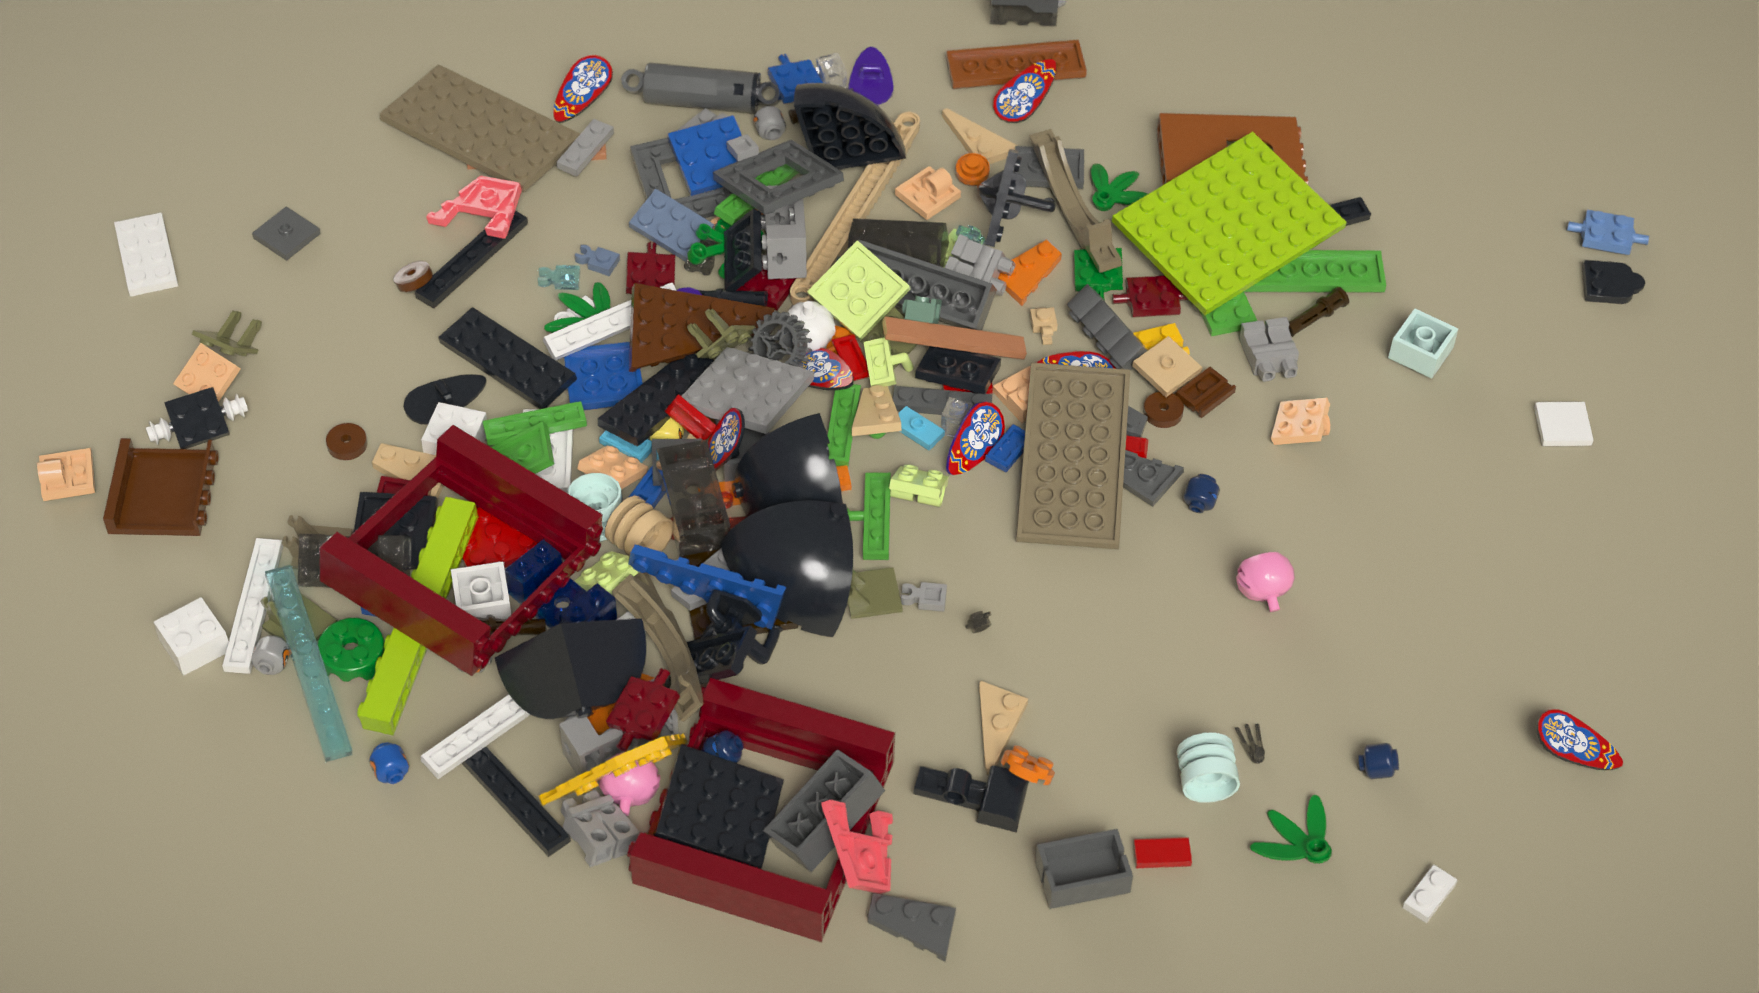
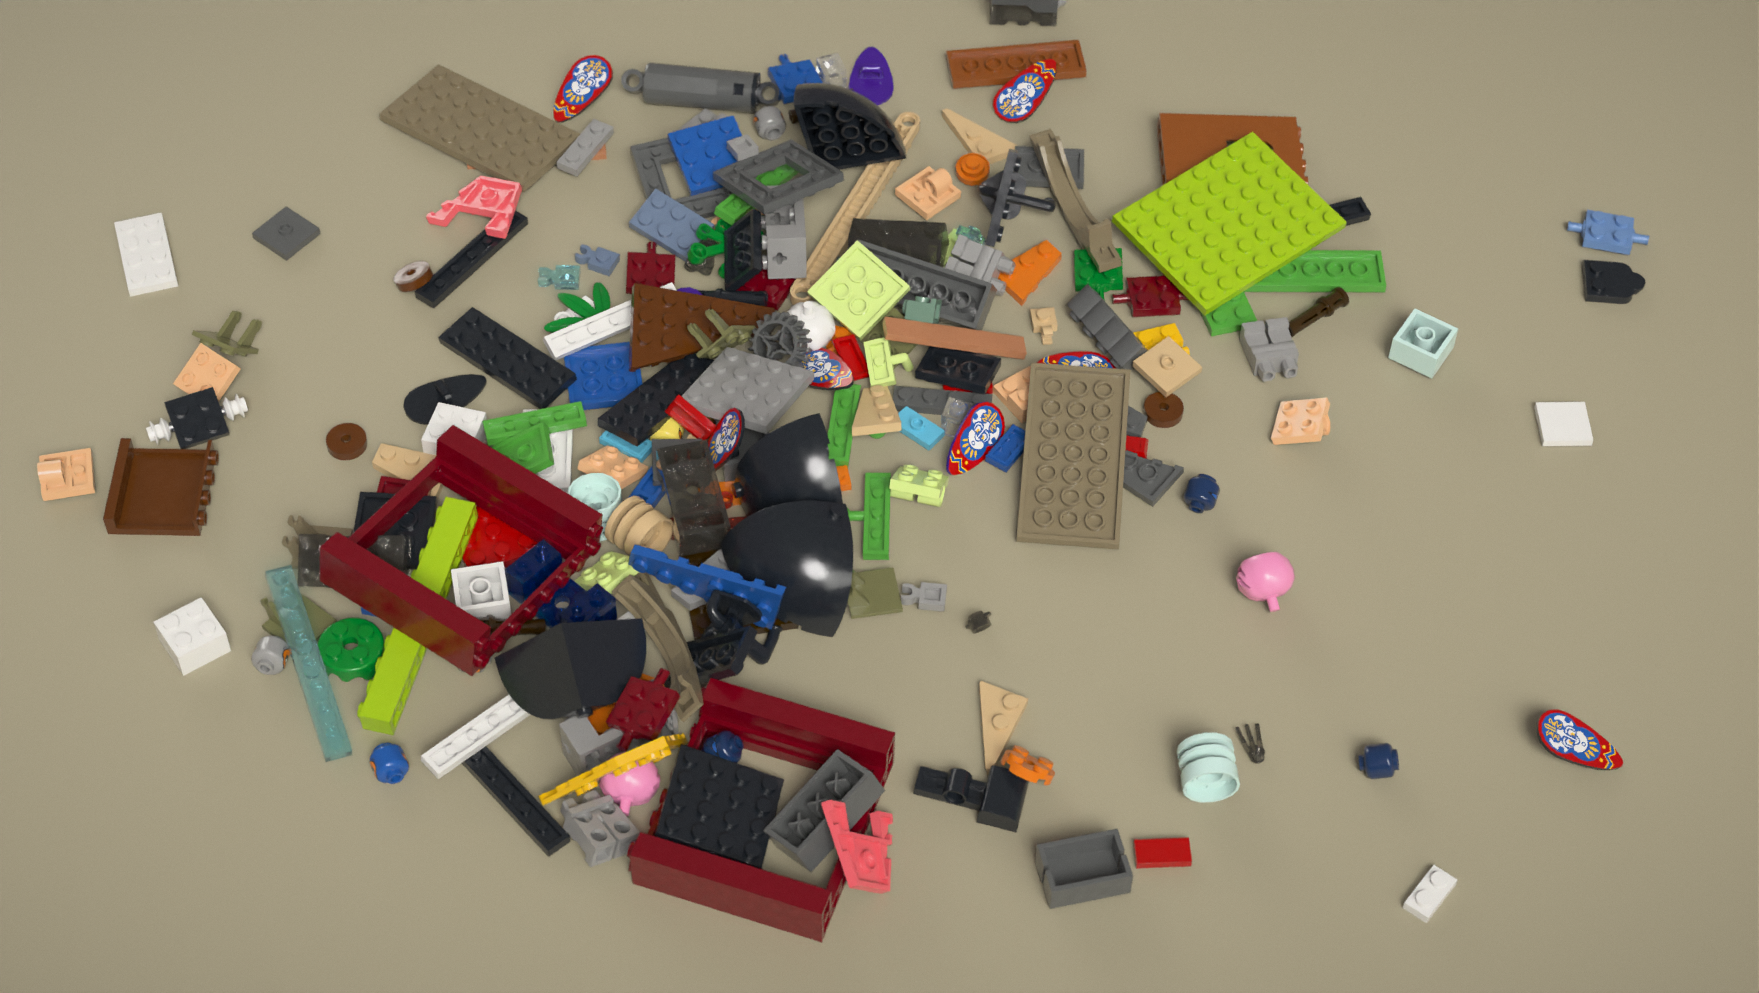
white plate [222,538,283,674] -> none
dark grey wing [868,893,956,962] -> none
green plant [1091,163,1148,211] -> none
reddish brown plate [1176,367,1236,418] -> none
green plant [1250,795,1332,864] -> none

